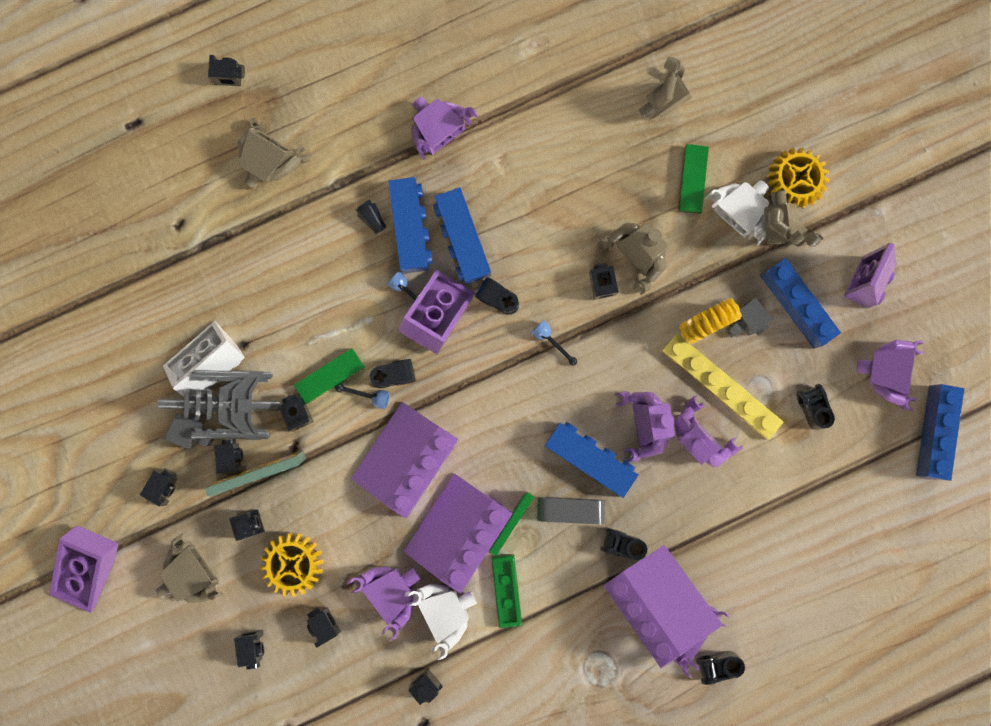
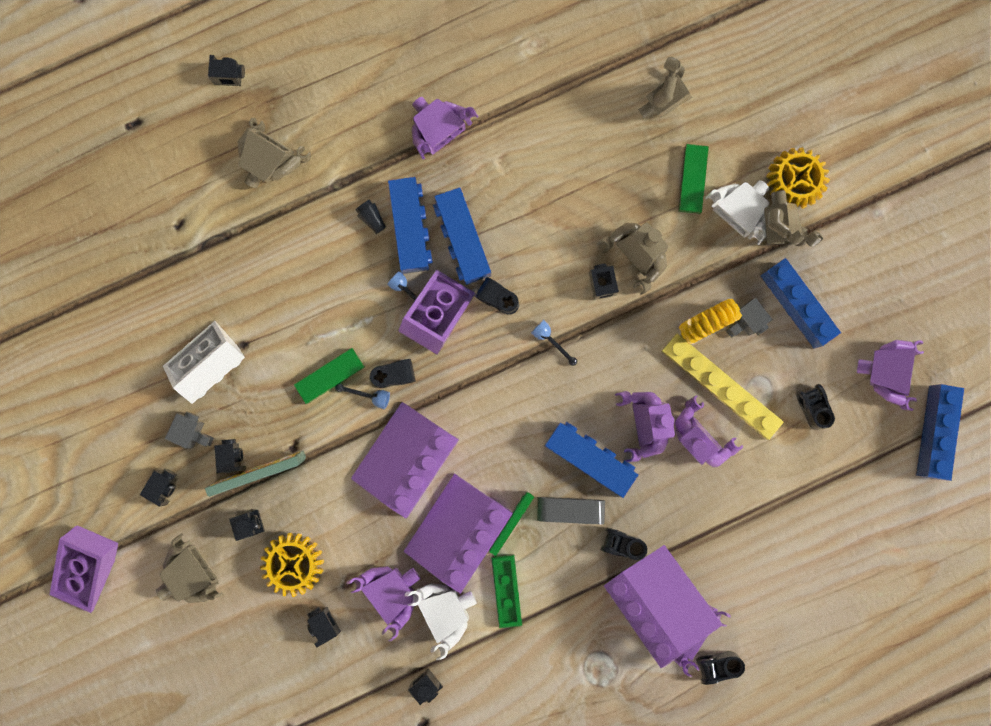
dark grey bar [158,370,280,440] -> none
black brick [234,630,265,670] -> none
black brick [278,394,314,432] -> none
medium lavender slope [844,243,896,308] -> none

